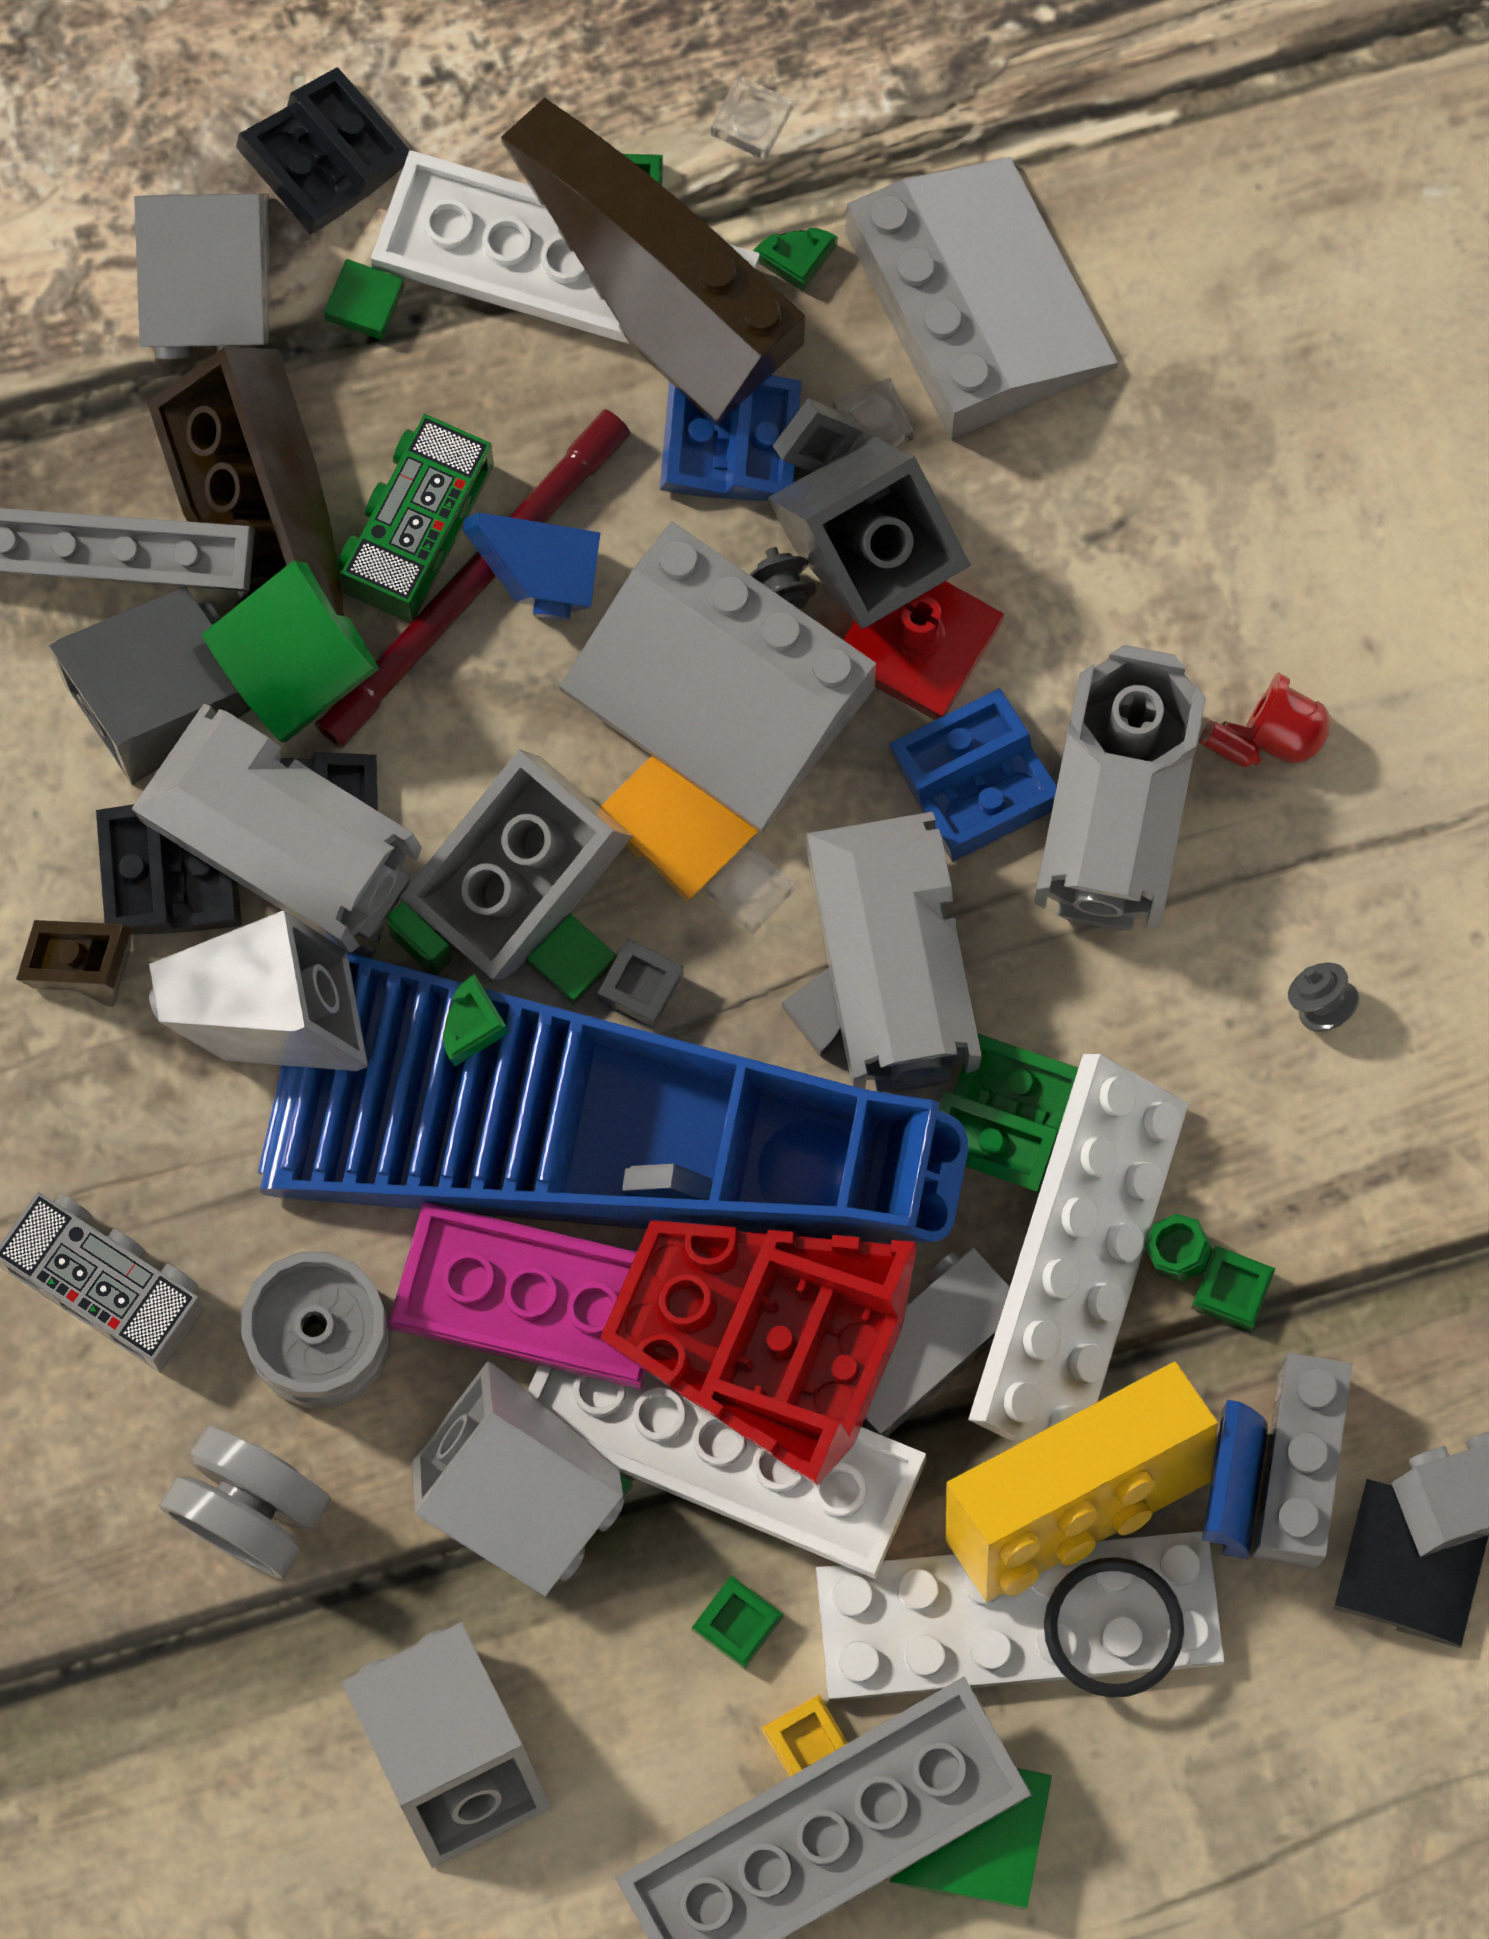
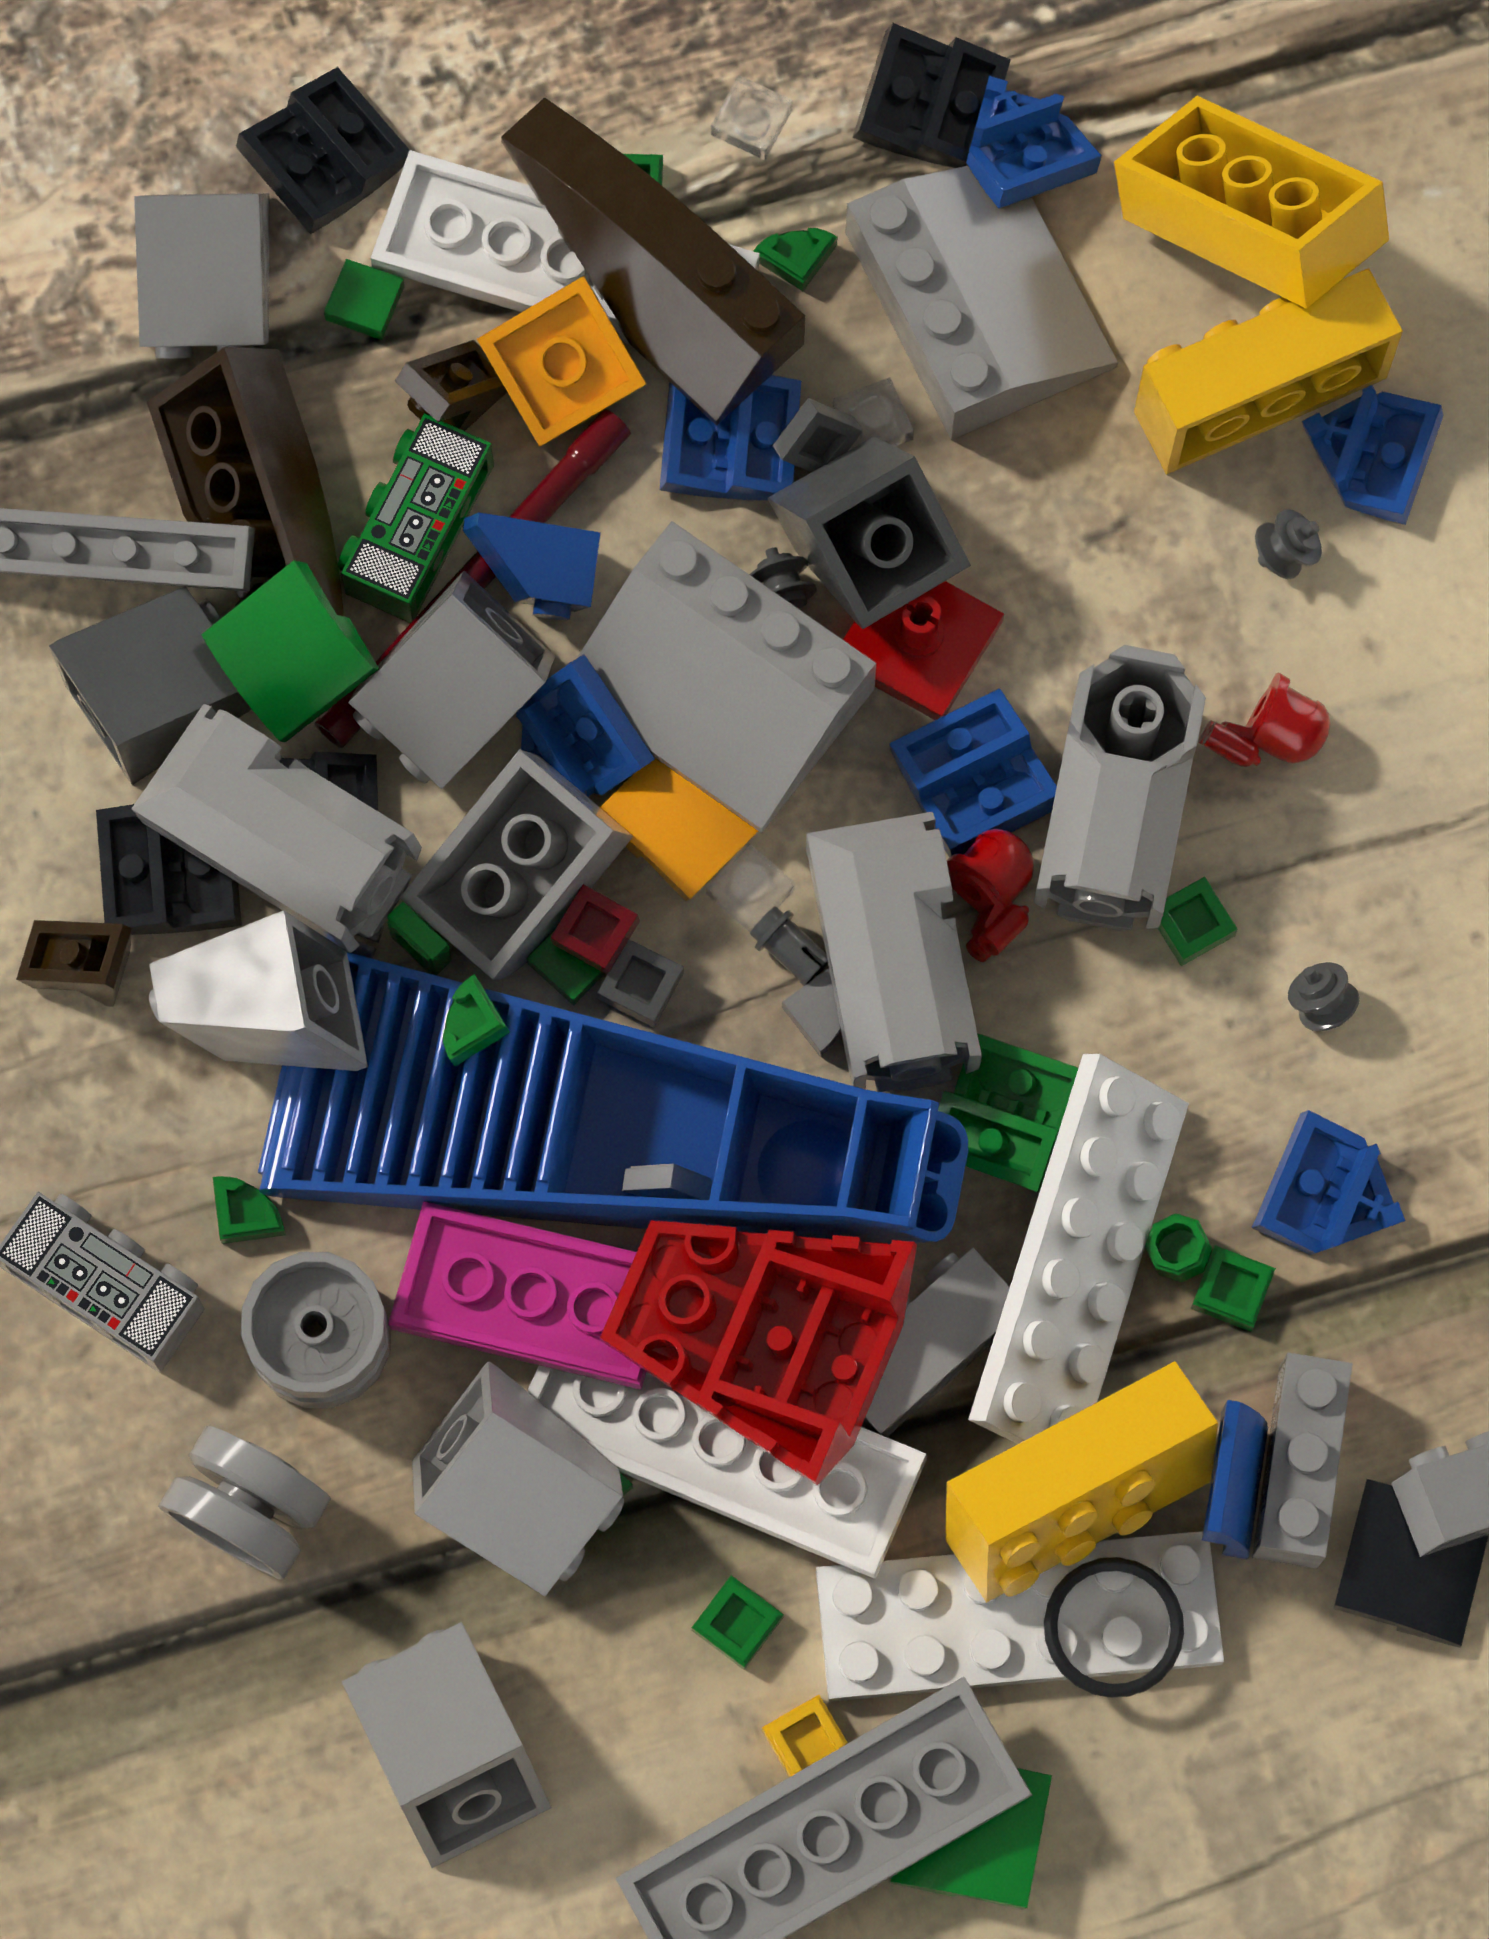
none -> green tile [213,1176,286,1244]
none -> light grey slope [348,571,555,789]
none -> dark brown slope [395,340,507,431]
none -> light orange plate [477,276,647,447]
none -> blue slope [516,654,655,797]
none -> dark red plate [550,884,640,975]
none -> dark grey pin [750,906,828,986]
none -> black slope [852,23,1011,168]
none -> red piece [946,829,1034,962]
none -> blue slope [966,76,1102,209]
none -> yellow brick [1114,96,1389,309]
none -> yellow brick [1134,268,1403,475]
none -> green tile [1158,876,1238,966]
none -> blue slope [1252,1110,1406,1255]
none -> dark grey wheel [1255,509,1322,579]
none -> blue slope [1302,385,1444,525]

